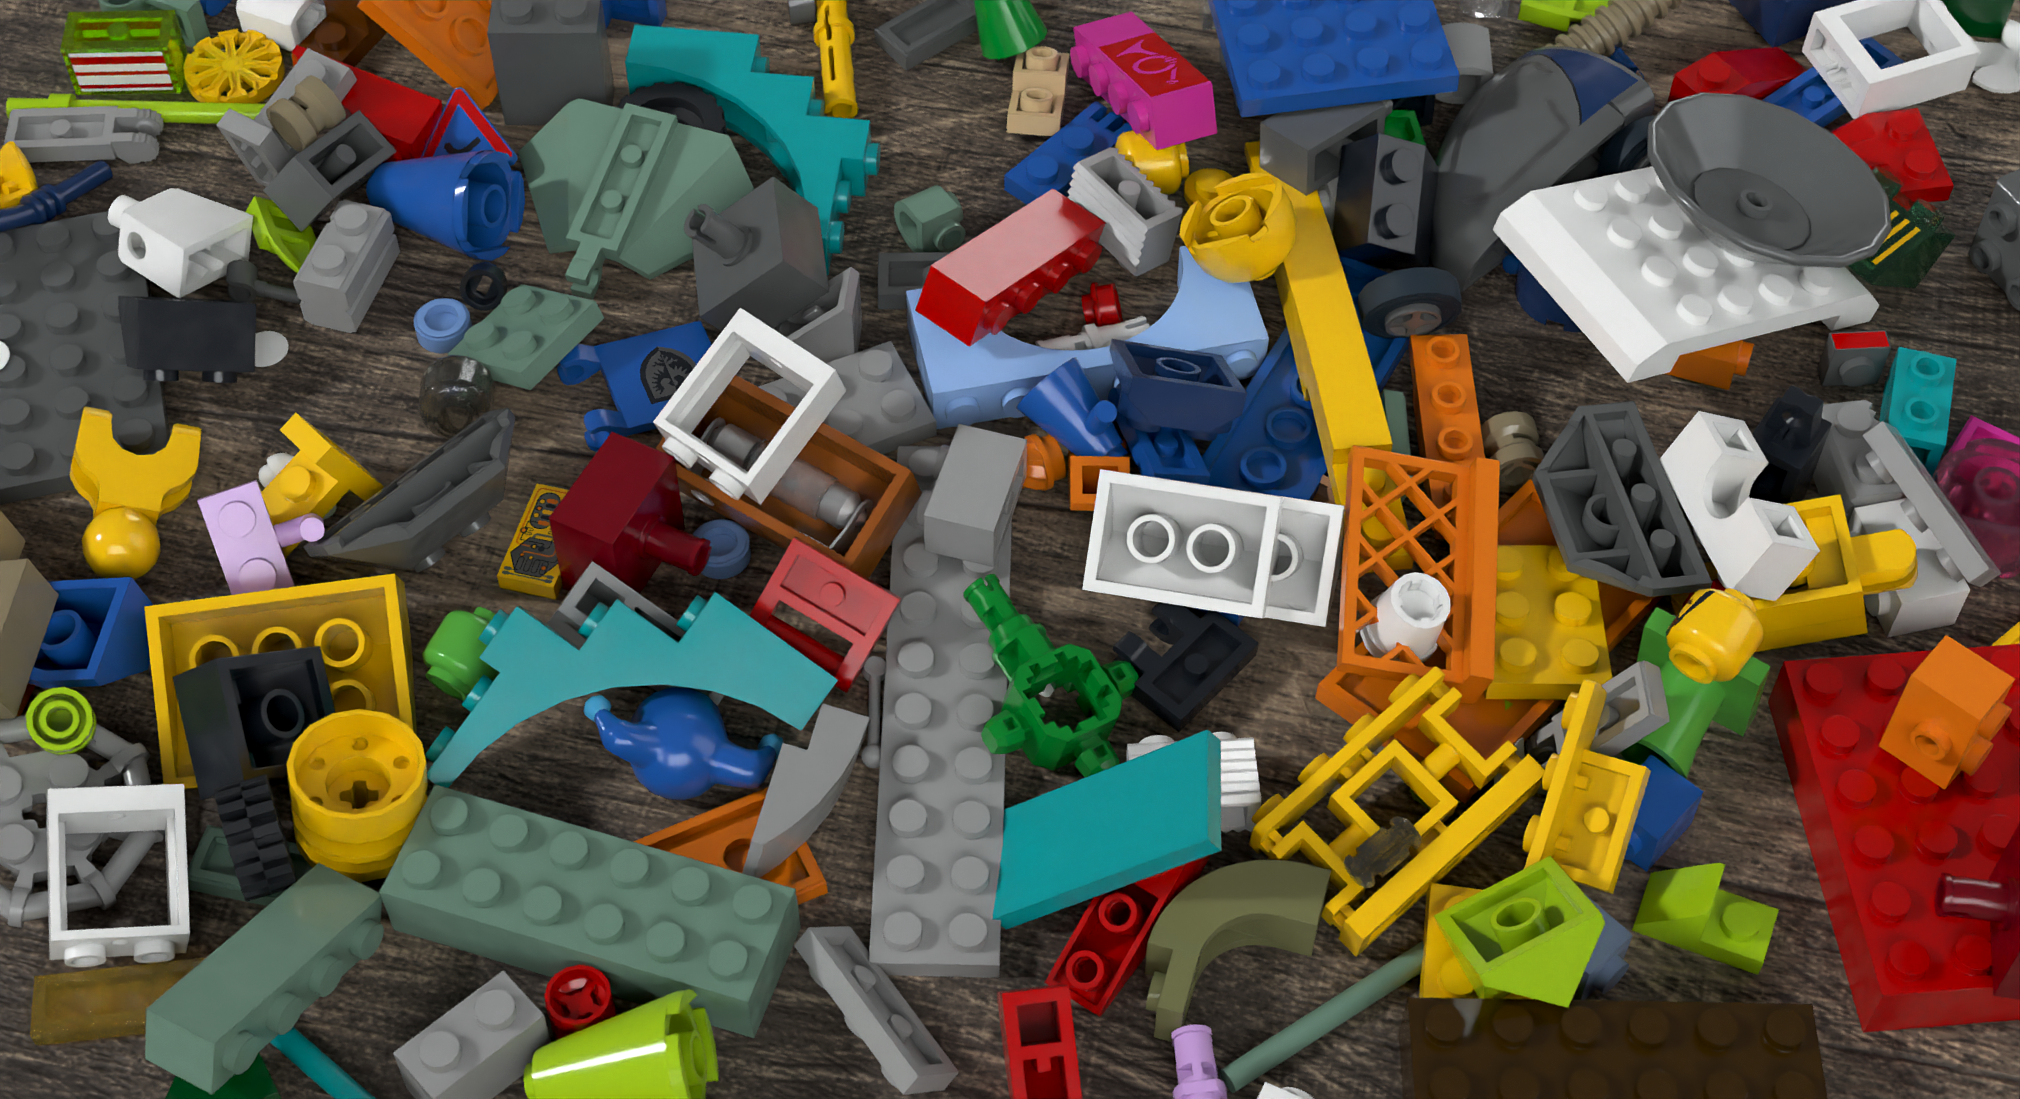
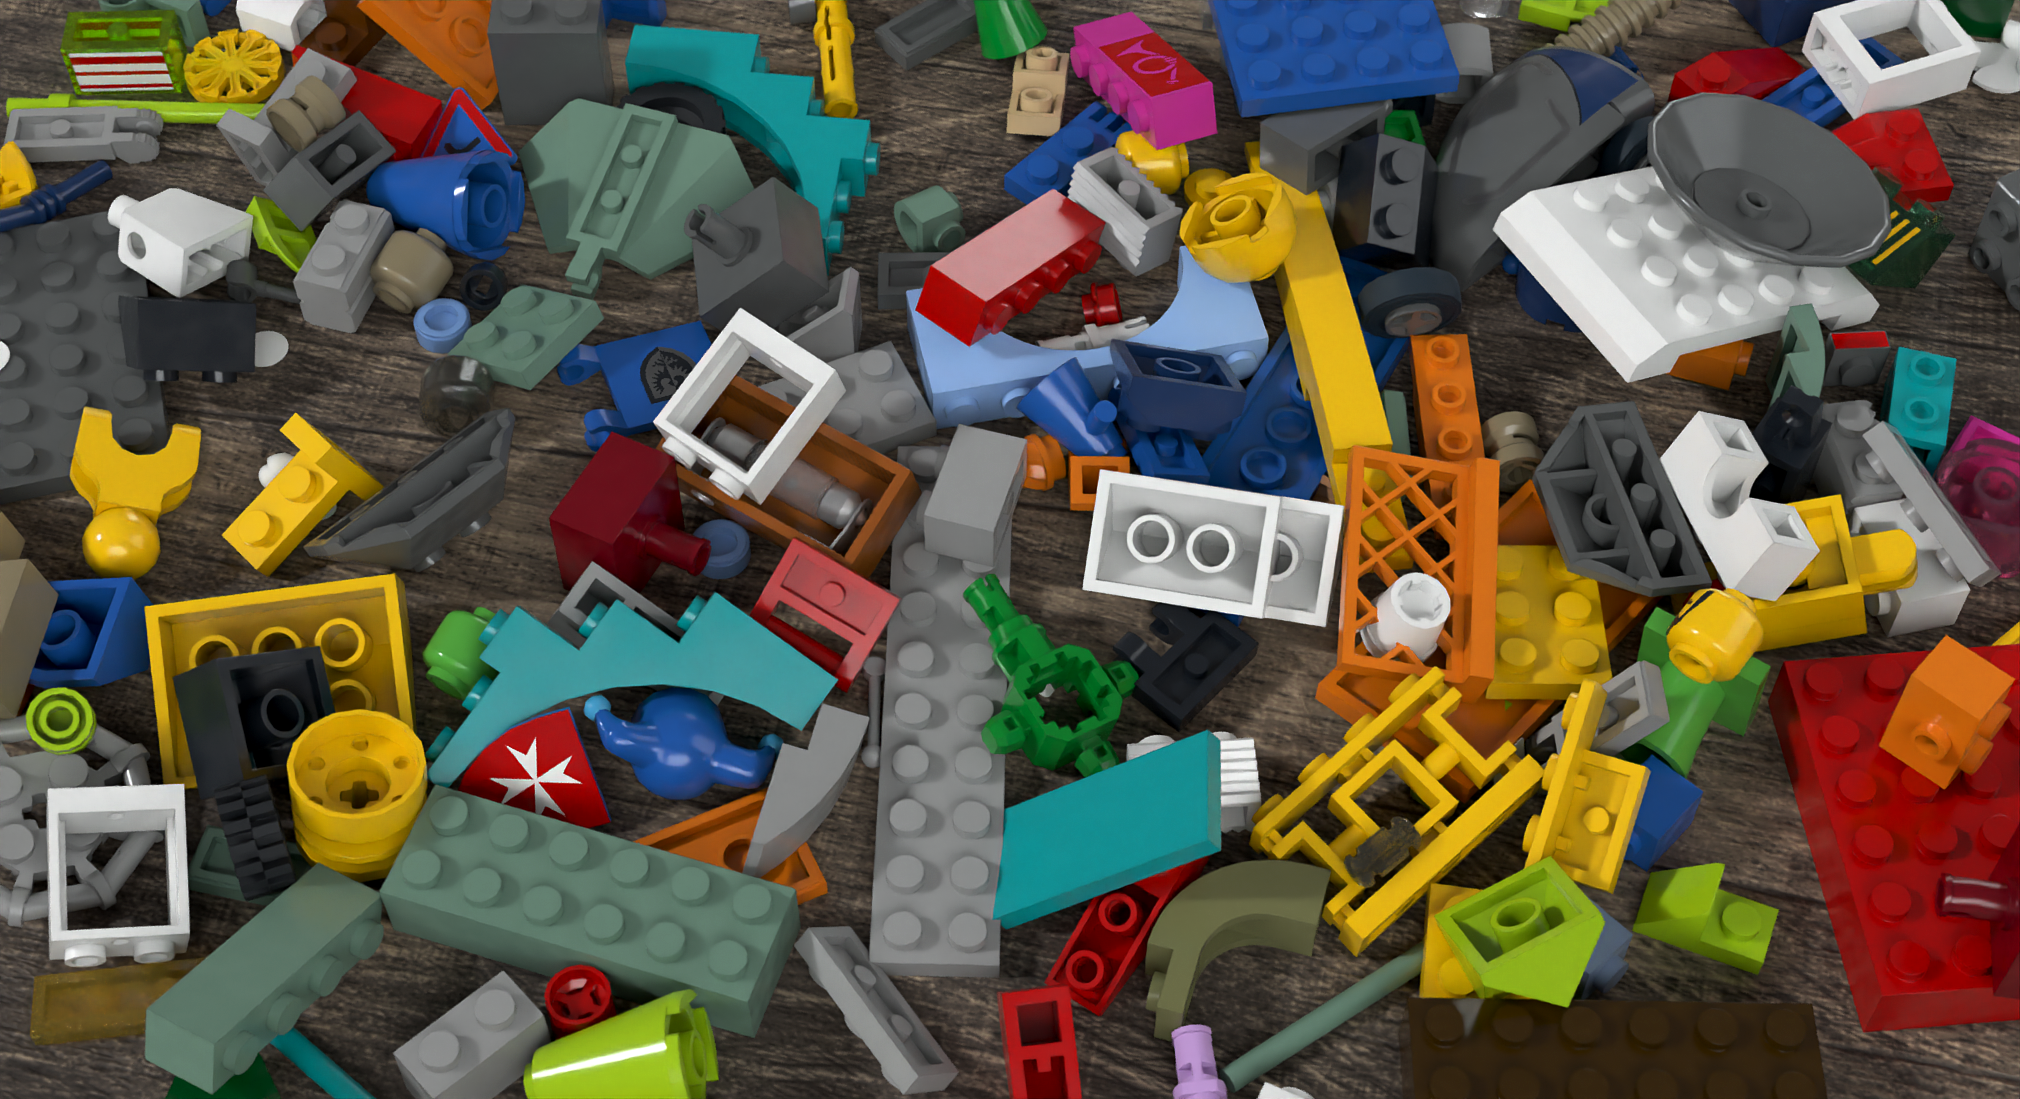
lavender plate [197,480,325,595] -> none
tile [497,483,569,600] -> none
none -> dark tan head [370,228,454,314]
none -> red shield [458,707,612,829]
none -> sand green slope [1765,303,1825,412]

